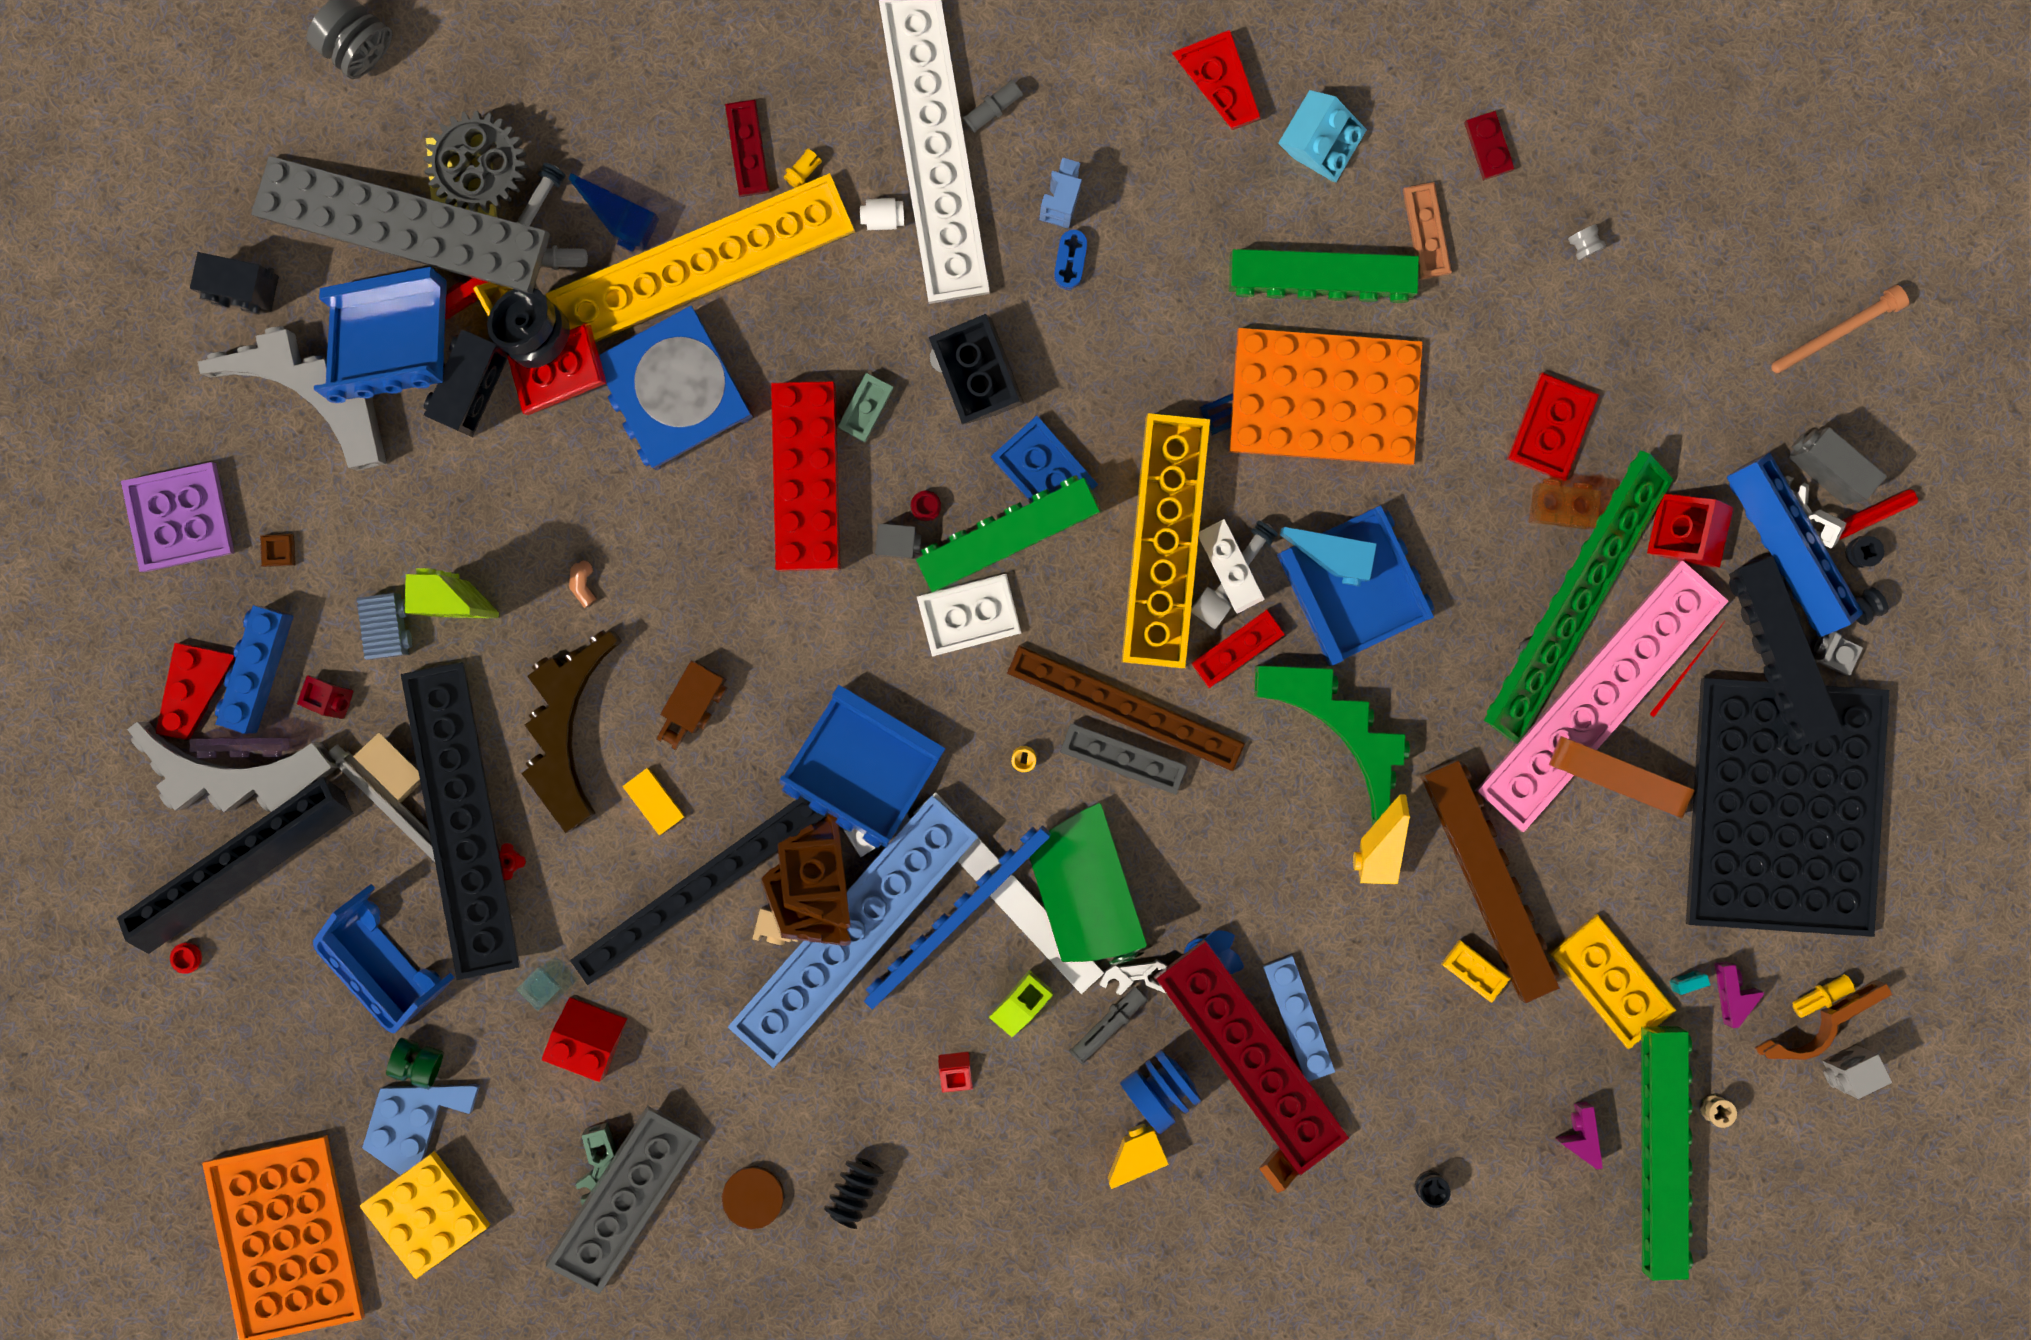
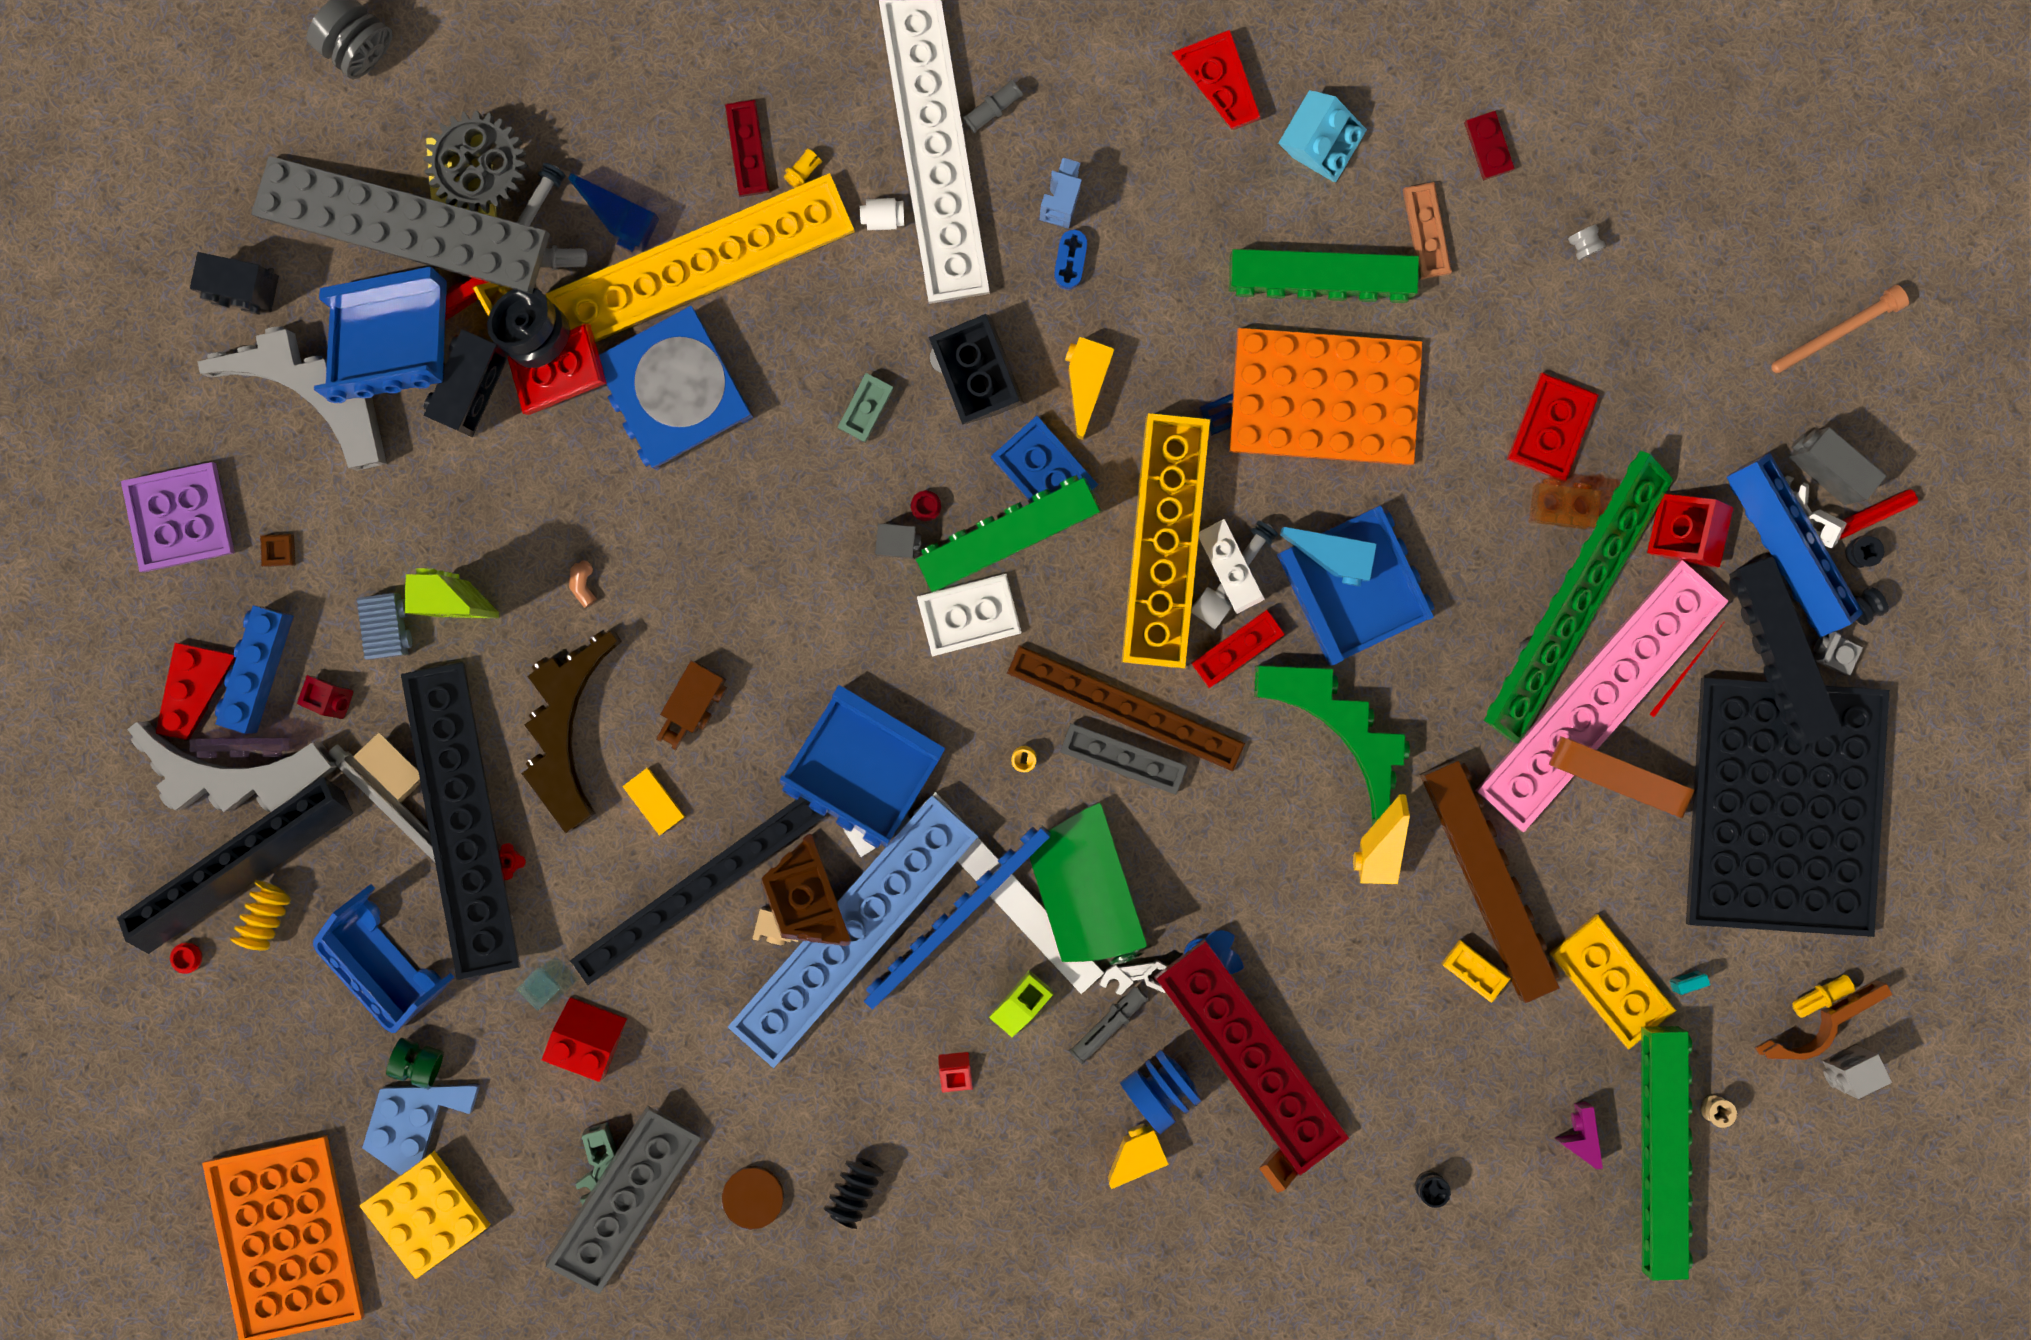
red brick [771,381,841,572] -> none
reddish brown wing [778,814,850,929] -> none
medium blue plate [1262,955,1335,1082] -> none
magenta slope [1714,961,1764,1028] -> none
none -> yellow piece [230,880,291,951]
none -> yellow slope [1065,337,1114,440]

